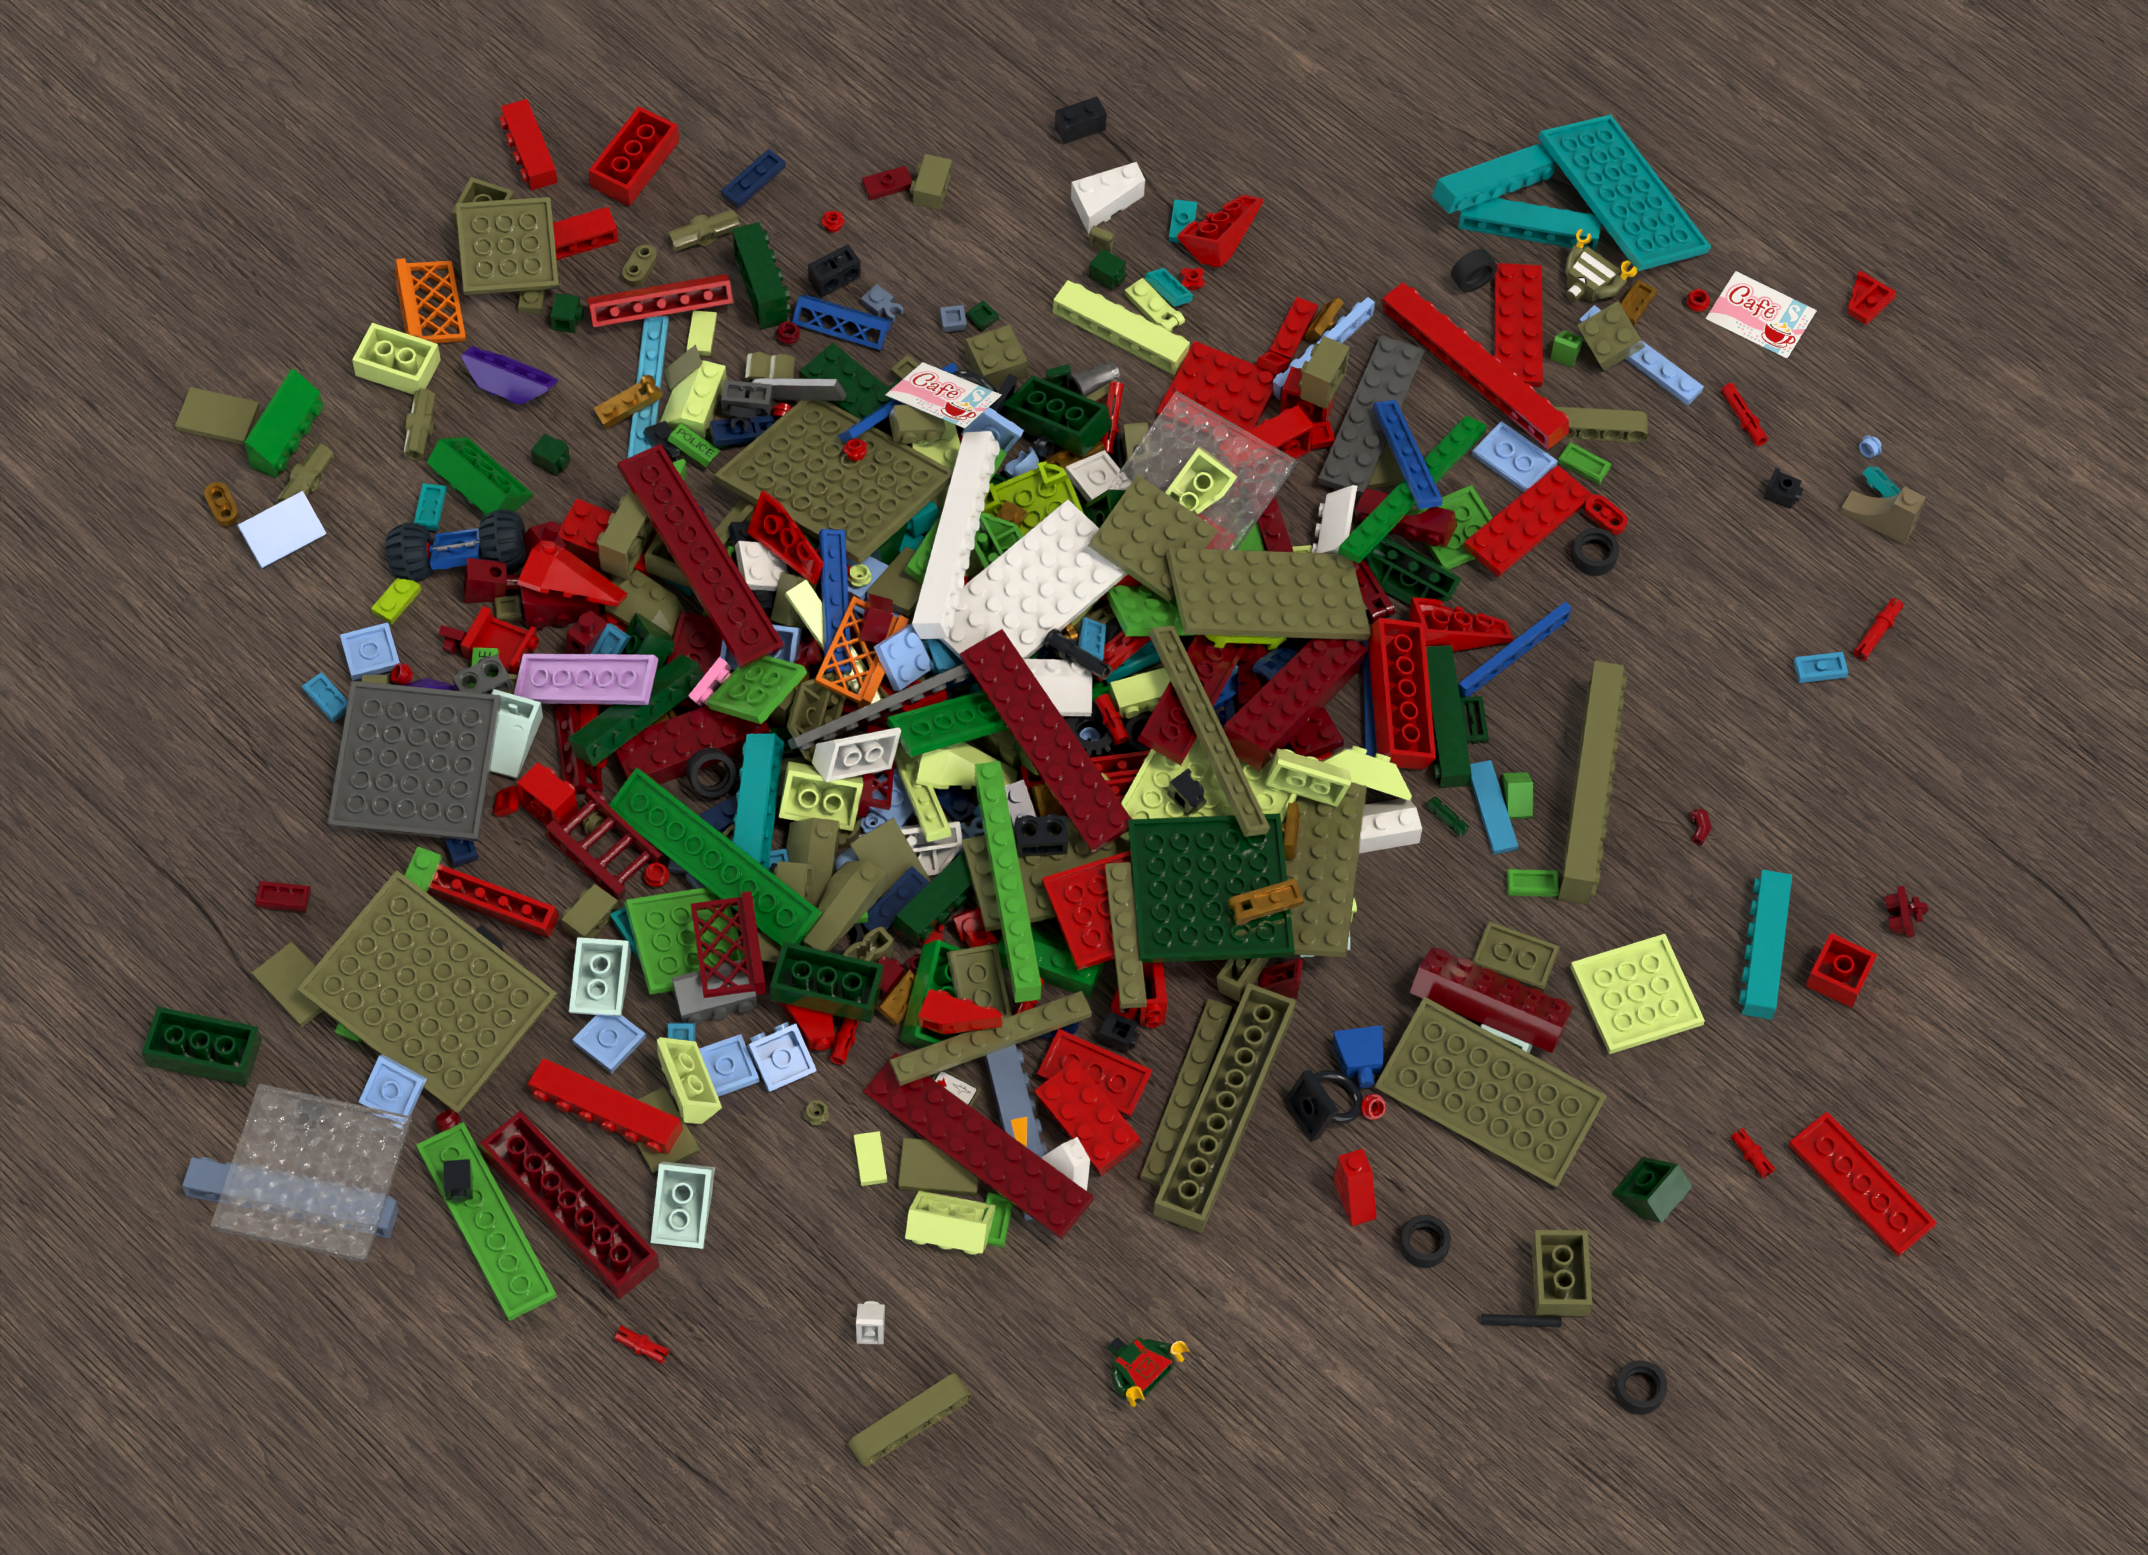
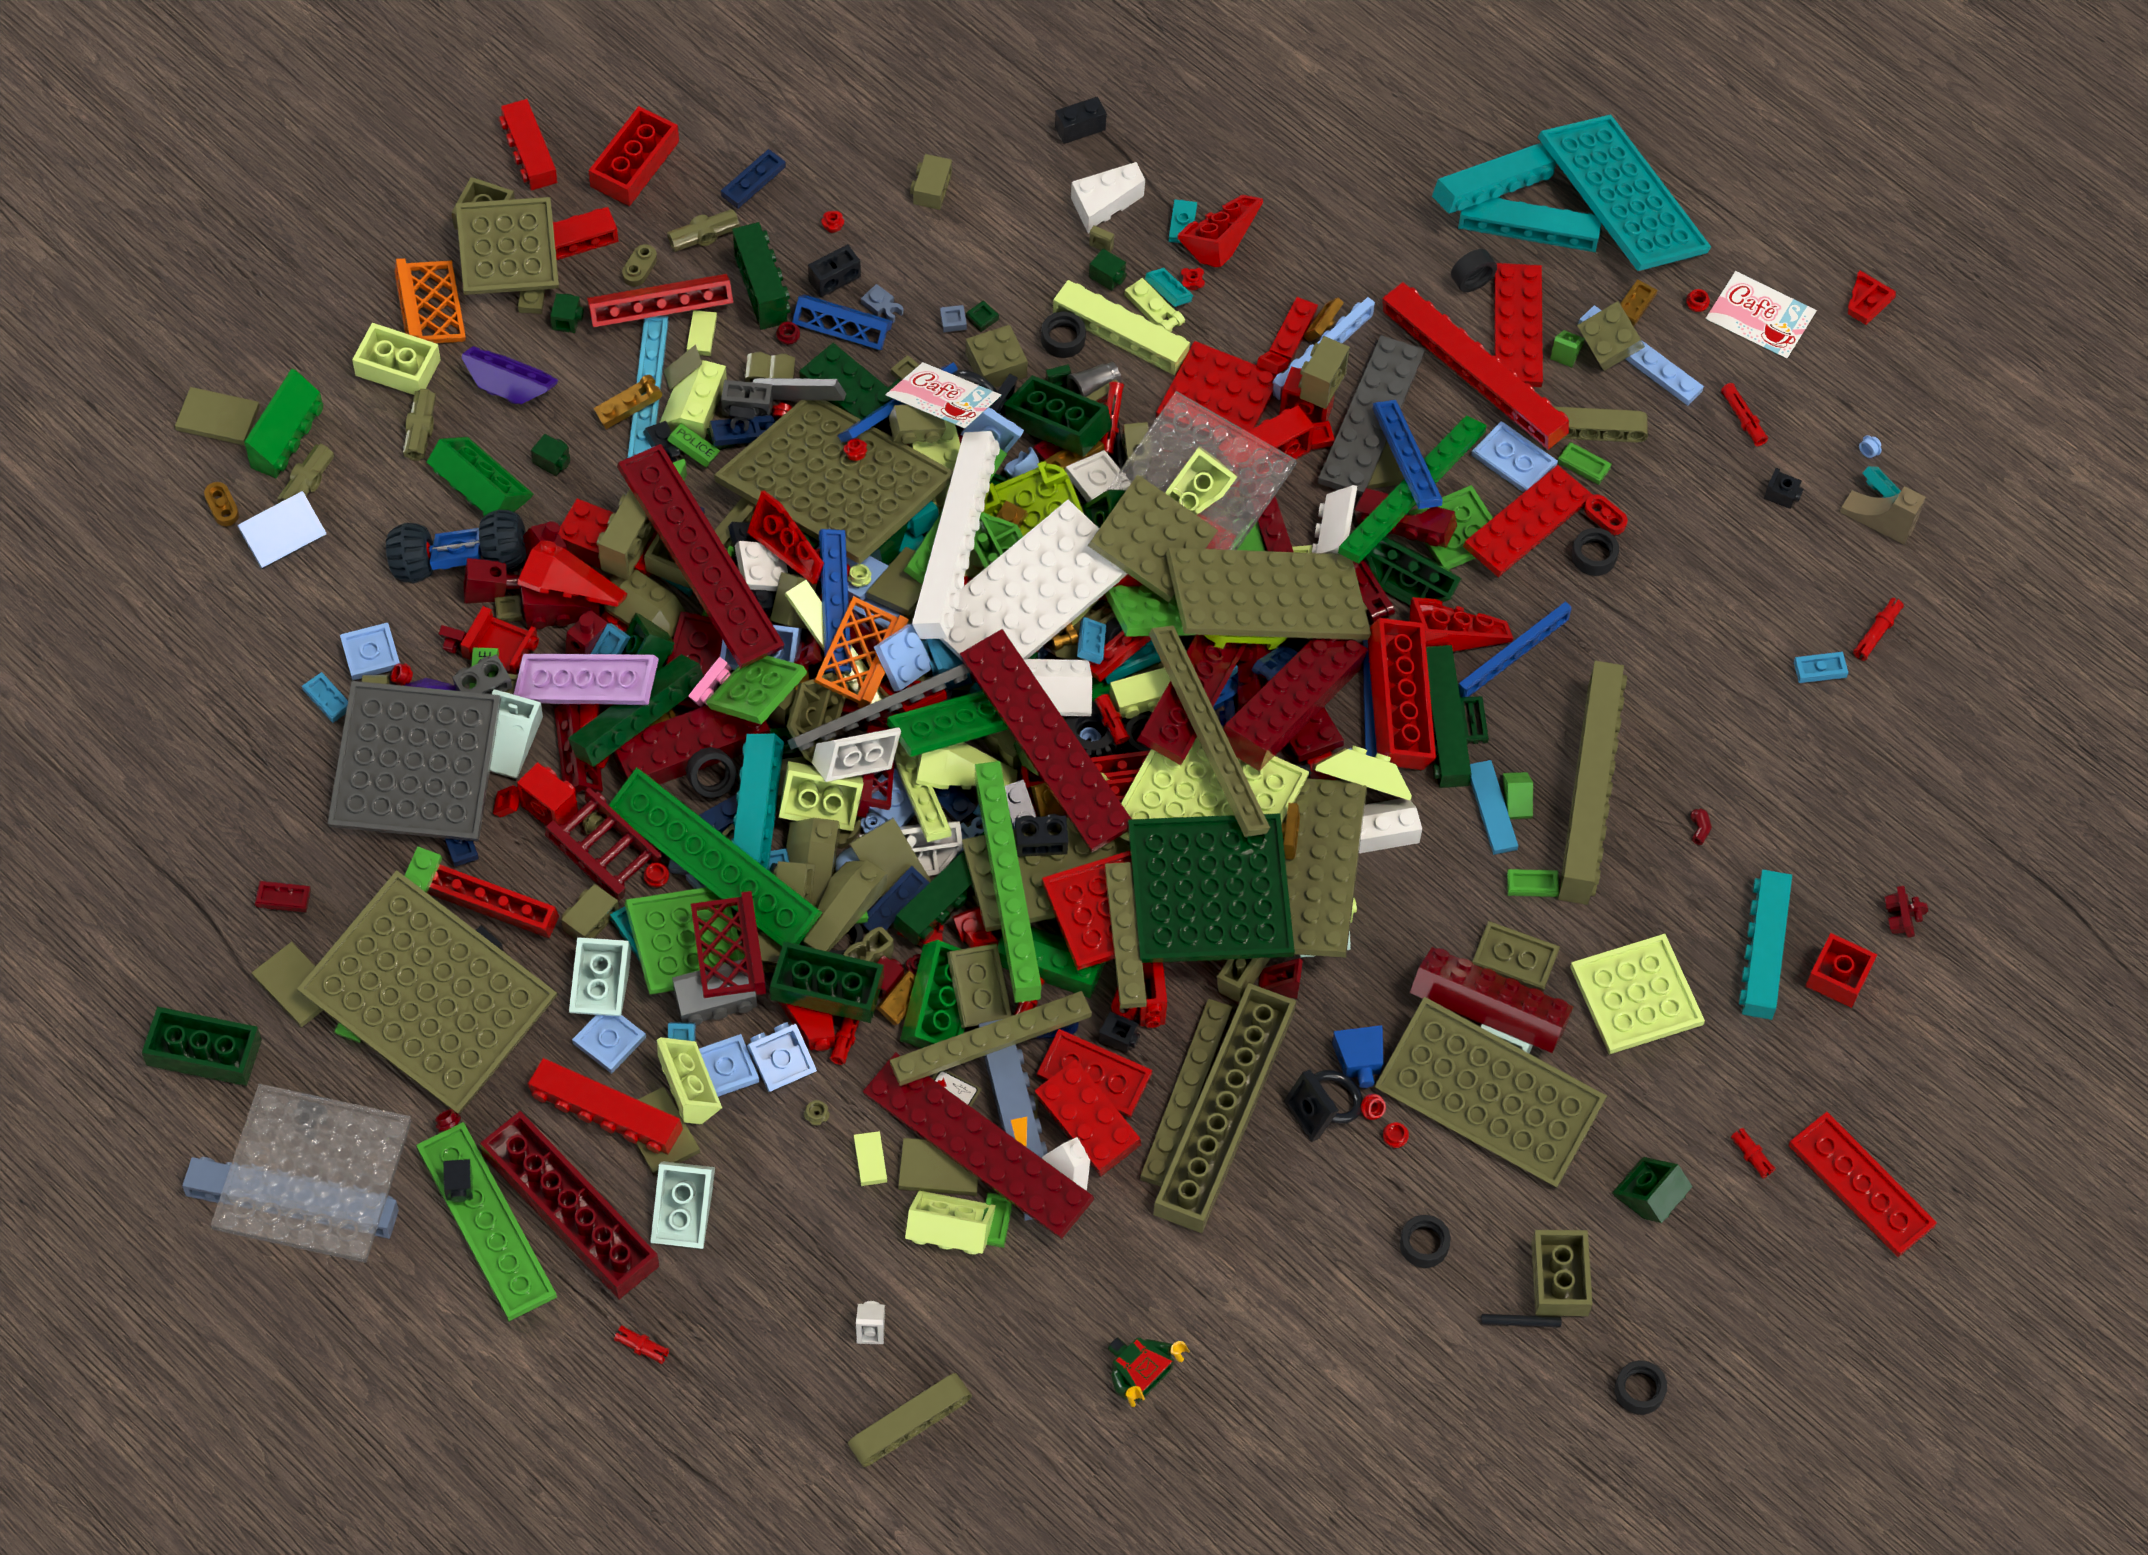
light blue plate [359,1055,427,1126] -> none
lime plate [371,578,421,625] -> none
teal plate [414,483,447,531] -> none
dark red slope [859,593,894,645] -> none
dark red plate [862,165,912,200] -> none
red slope [918,989,1003,1034] -> none
black plate [1033,436,1054,459] -> none
black pin [1043,628,1112,680] -> none
black brick [1167,768,1207,815] -> none
pearl gold plate [1227,879,1304,925] -> none
yellowish green slope [1265,748,1351,807] -> none
red slope [1333,1148,1377,1227] -> none
dark green axle [1427,796,1469,837] -> none
olive torso [1565,229,1637,303] -> none
none -> black tyre [1041,311,1086,358]
none -> red plate [1383,1122,1409,1148]

